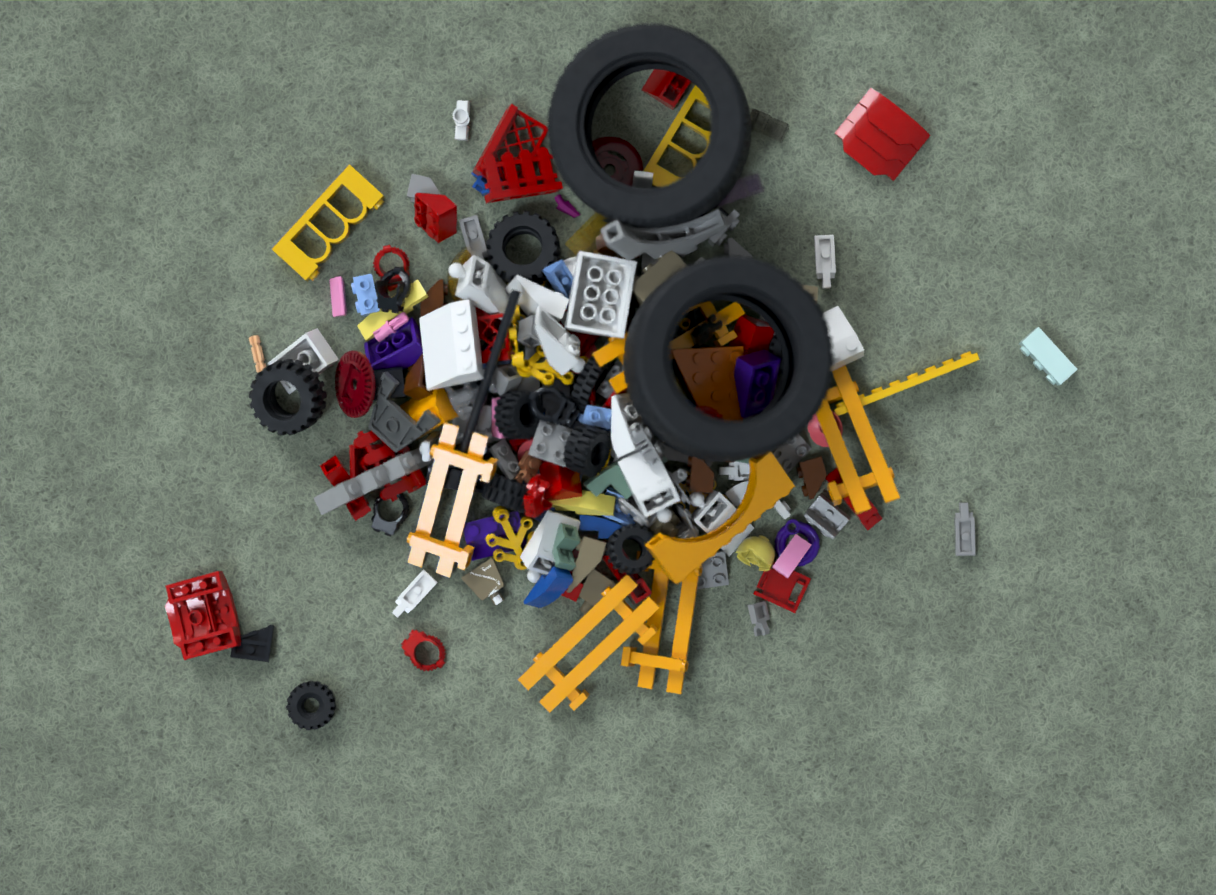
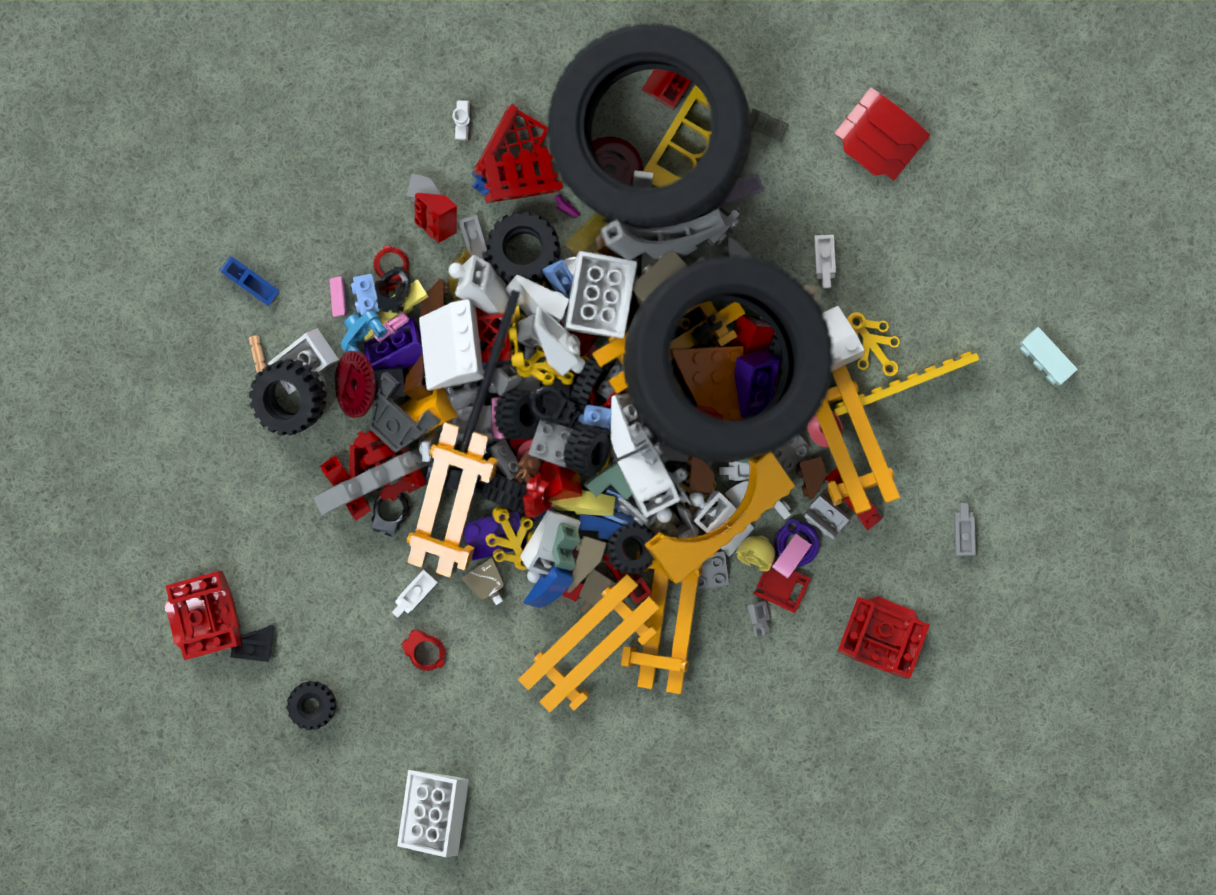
yellow fence [272,164,385,282] -> none
none -> blue slope [219,255,279,306]
none -> dark azure connector [341,311,388,353]
none -> white slope [397,770,469,857]
none -> red slope [837,596,930,680]
none -> yellow plant [847,312,900,376]

